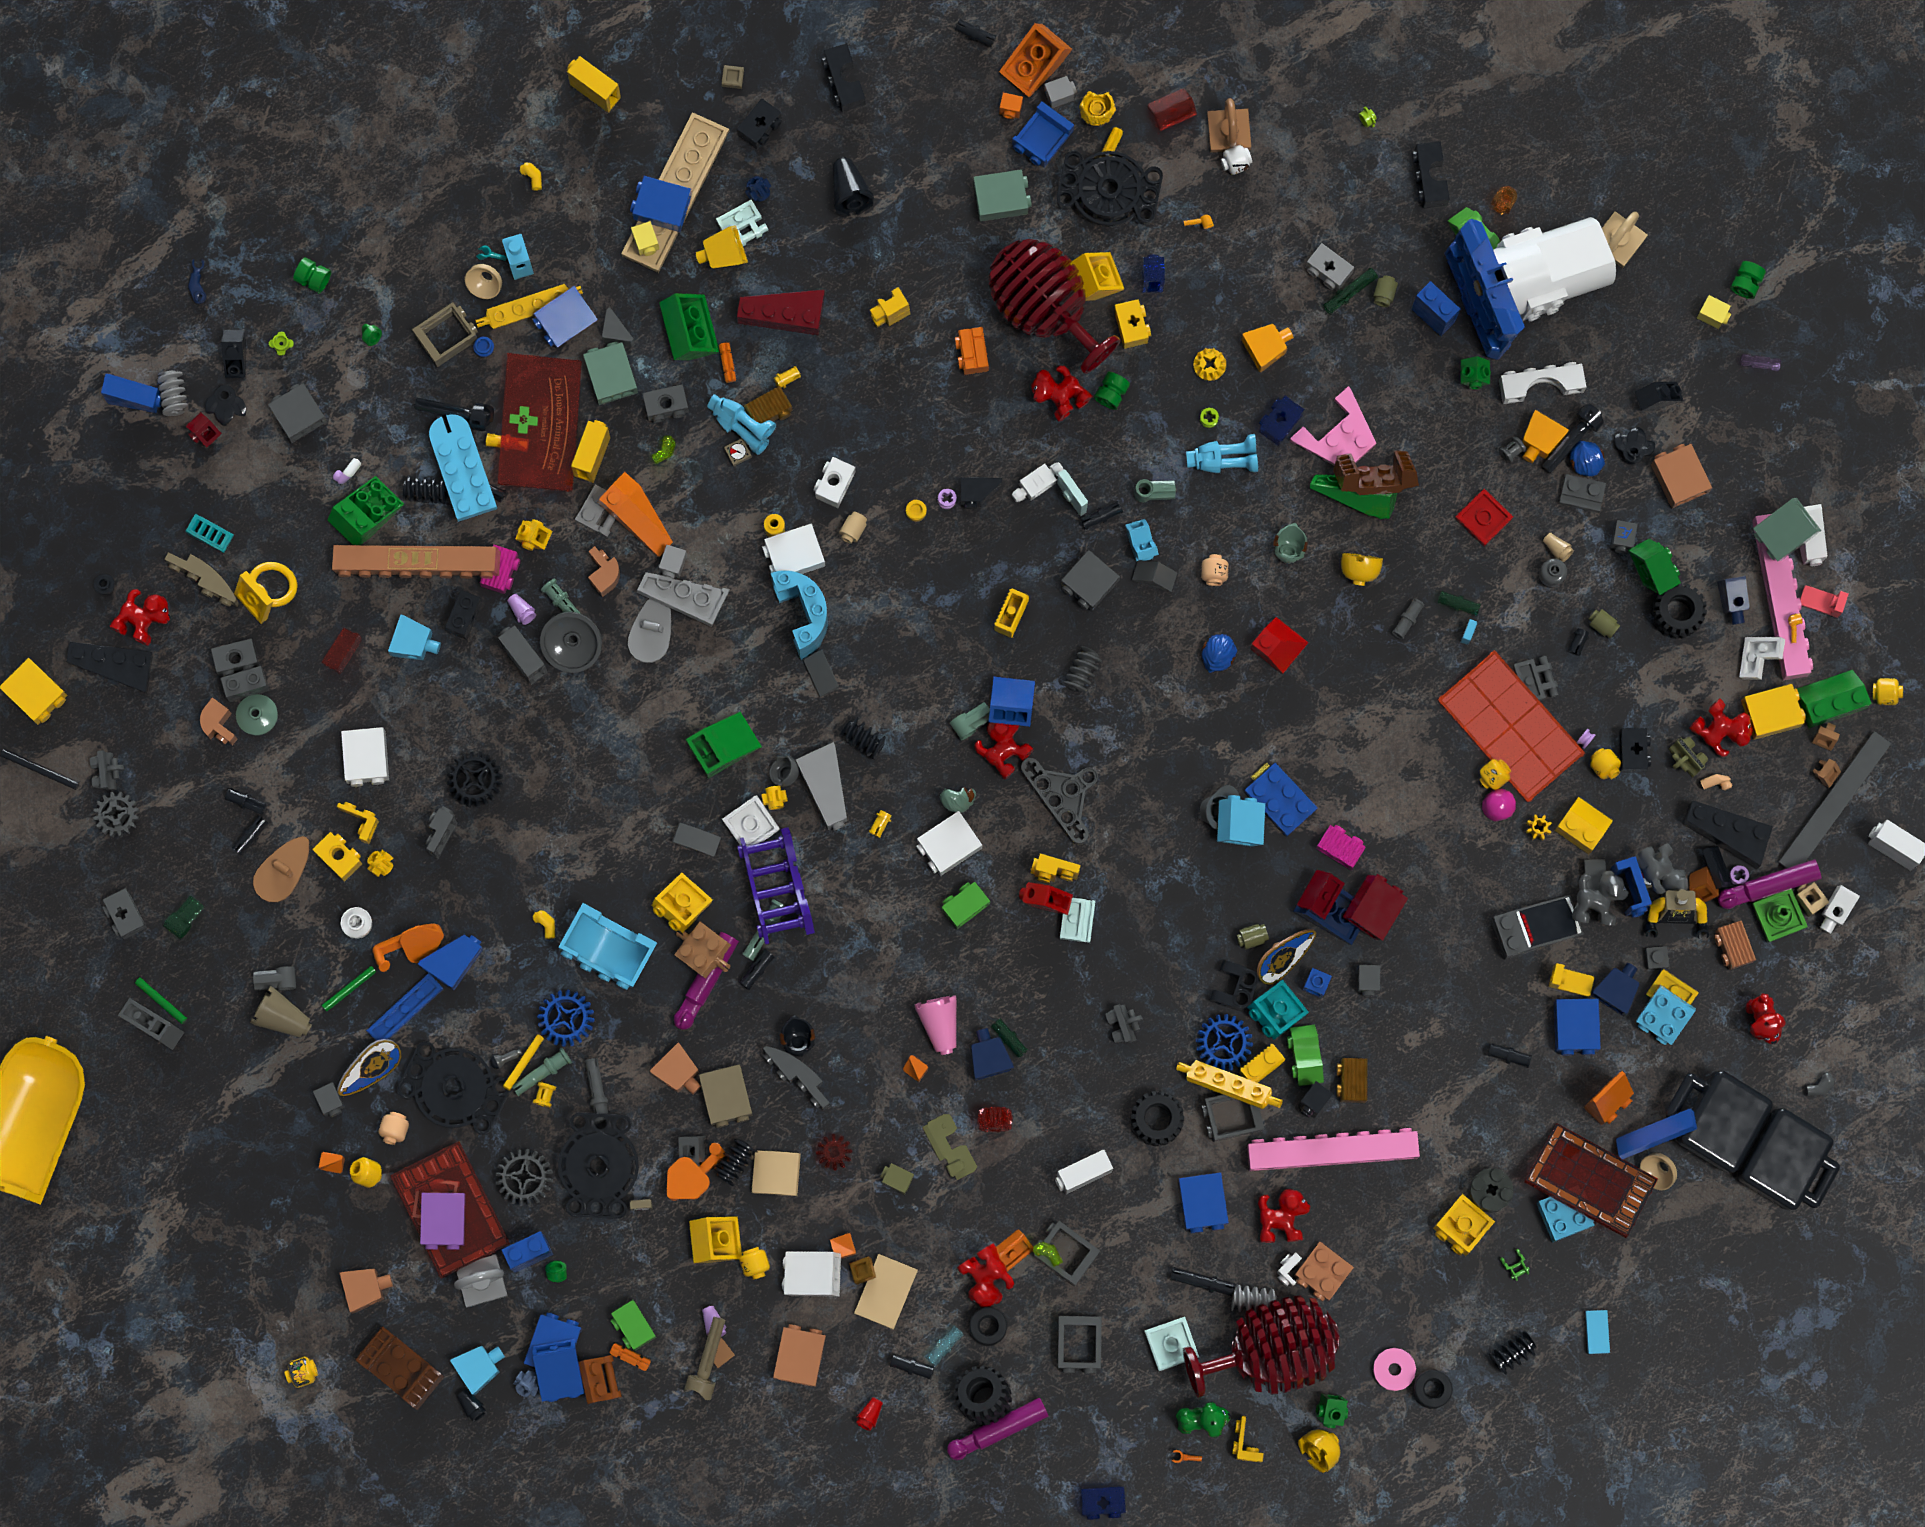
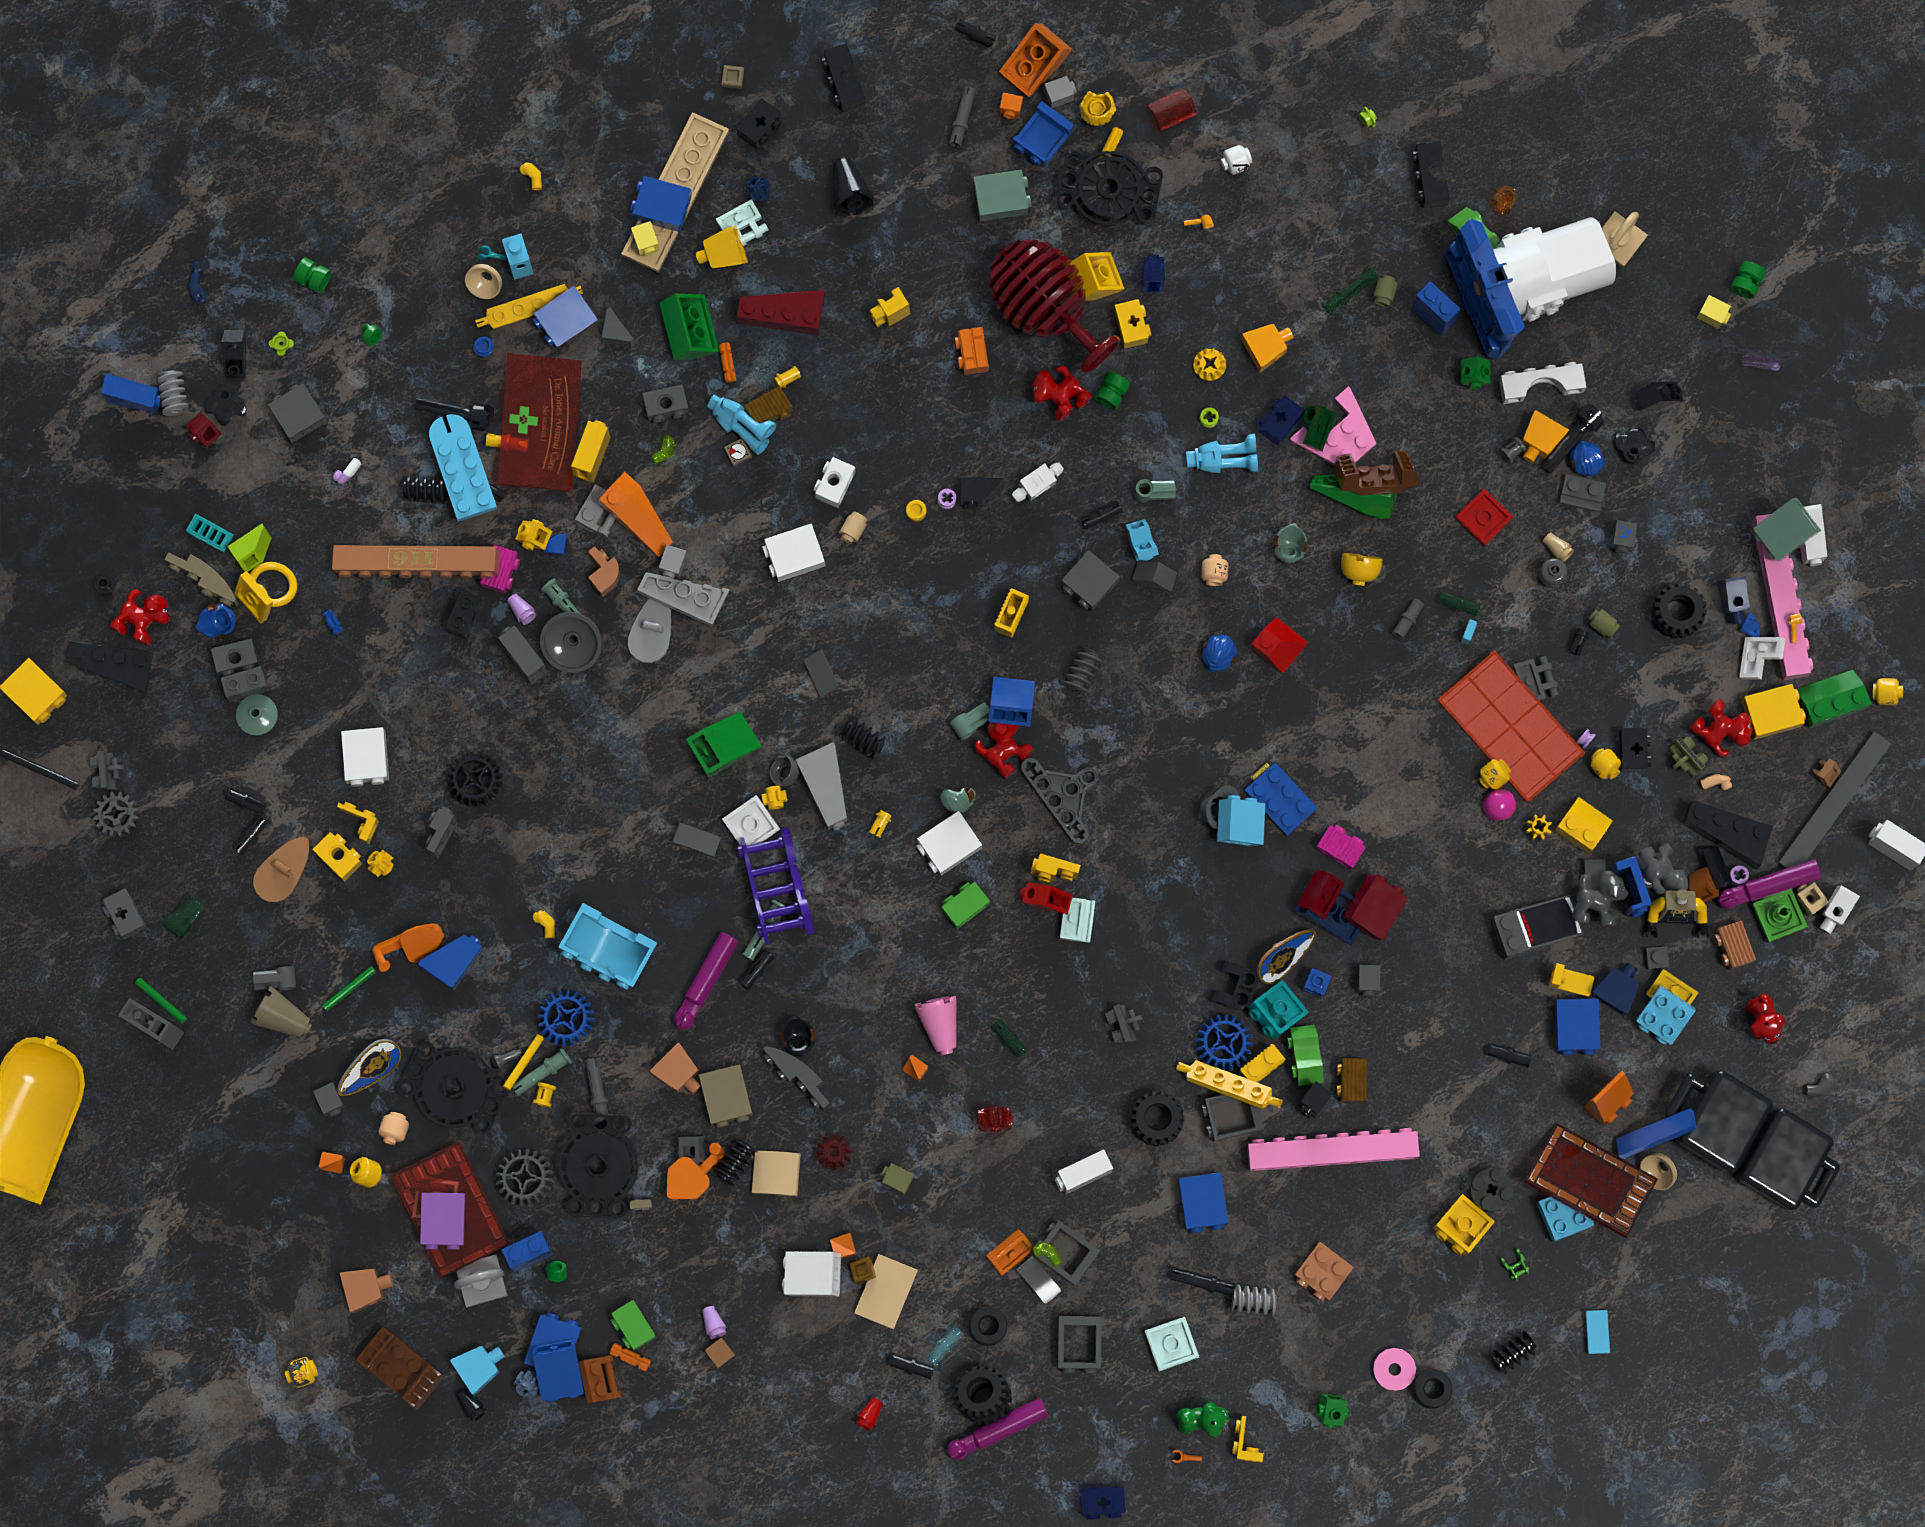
nougat brick [200,697,237,746] -> none
clear red panel [322,628,362,674] -> none
green slope [327,476,404,545] -> none
white plate [341,907,372,939] -> none
blue tile [366,973,443,1041] -> none
medium azure torso [388,615,441,660] -> none
dark tan window [412,302,478,367] -> none
yellow brick [567,56,621,113] -> none
sand green brick [583,342,638,405] -> none
yellow plate [651,873,713,933] -> none
medium nougat plate [674,922,731,979] -> none
dark tan piece [684,1316,726,1400] -> none
yellow slope [689,1217,742,1263] -> none
yellow head [739,1247,770,1280] -> none
yellow brick [764,514,785,537] -> none
medium azure cylinder [771,571,828,660] -> none
nougat brick [773,1324,826,1387] -> none
olive piece [922,1114,977,1180] -> none
red animal [957,1243,1014,1307] -> none
dark blue torso [971,1028,1014,1081] -> none
light aqua plate [1057,469,1088,516] -> none
dark red plant [1183,1296,1340,1398] -> none
medium nougat tile [1207,98,1251,153] -> none
olive brick [1236,924,1269,950] -> none
red animal [1258,1189,1311,1243] -> none
white bracket [1277,1253,1302,1287] -> none
yellow cylinder [1298,1429,1340,1473] -> none
light grey brick [1305,243,1354,291] -> none
green brick [1628,538,1681,595] -> none
nougat brick [1651,444,1712,508] -> none
coral bracket [1800,585,1849,618] -> none
medium nougat tile [1812,723,1840,751] -> none
none -> blue hair [195,604,236,639]
none -> lime slope [227,524,271,572]
none -> blue piece [322,609,343,635]
none -> blue tile [543,534,567,555]
none -> dark grey pin [949,86,976,148]
none -> dark grey slope [1016,1256,1061,1305]
none -> dark green plate [1303,405,1337,451]
none -> blue tile [1739,612,1760,637]

